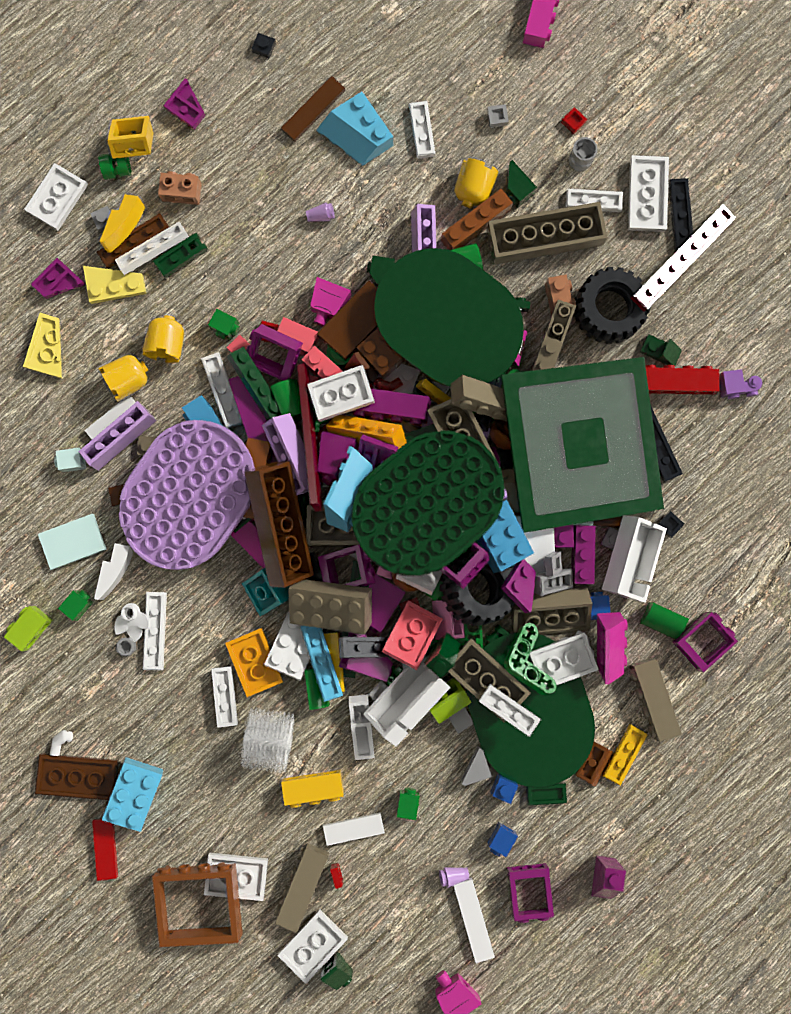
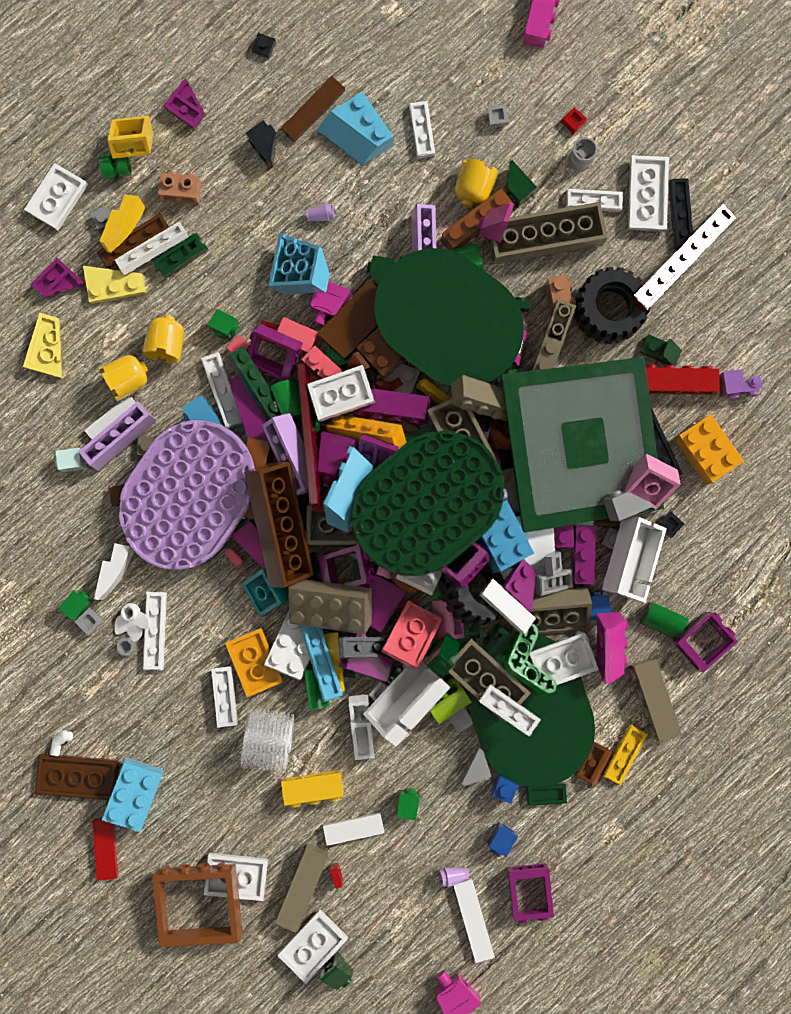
lime brick [4,606,53,652] -> none
light aqua tile [38,514,107,570] -> none
magenta slope [591,856,626,899] -> none
none -> light grey plate [75,608,104,636]
none -> coral tile [225,548,245,567]
none -> black slope [246,120,277,169]
none -> medium azure wedge [268,232,330,295]
none -> dark pink slope [478,203,514,243]
none -> white tile [479,579,535,634]
none -> light grey slope [603,490,652,521]
none -> bright pink slope [624,454,681,509]
none -> light orange brick [673,414,744,485]

